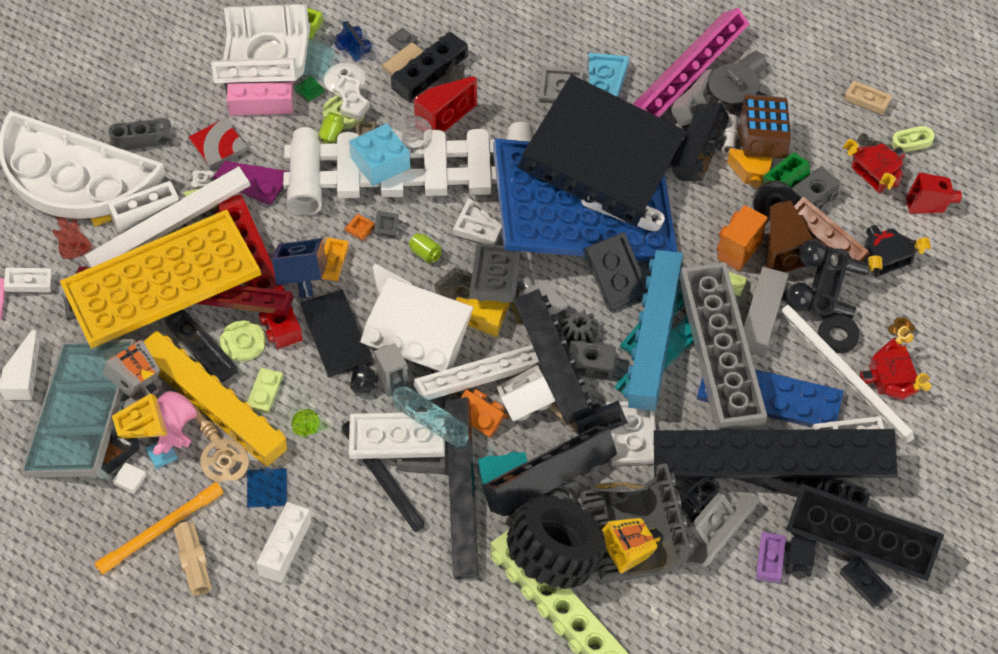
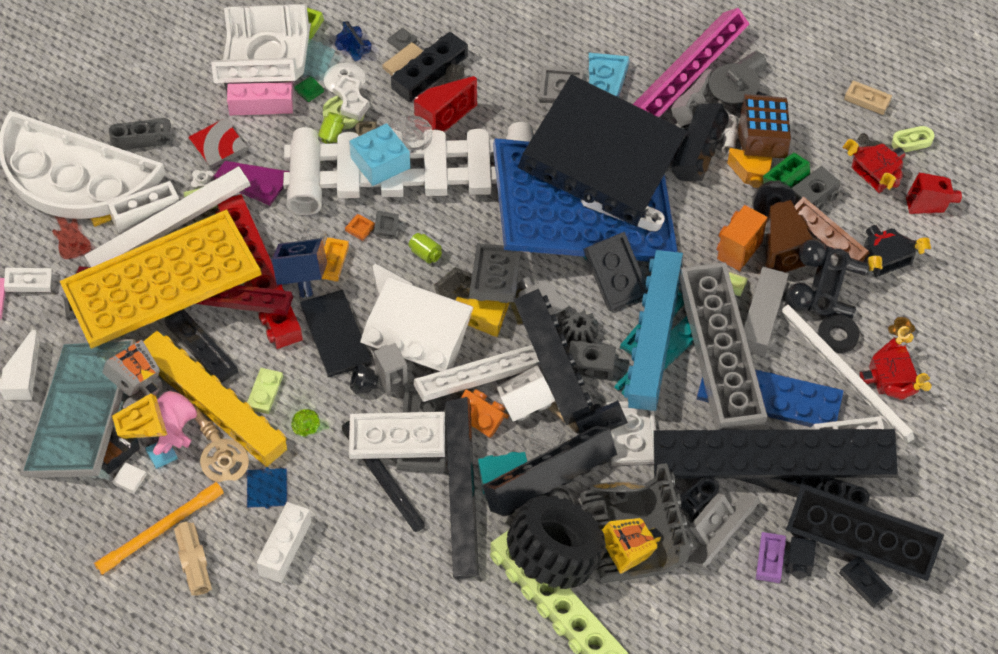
yellowish green tile [220,320,266,362] -> none
clear light blue beam [392,387,469,446] -> none
white wing [453,199,502,245] -> none

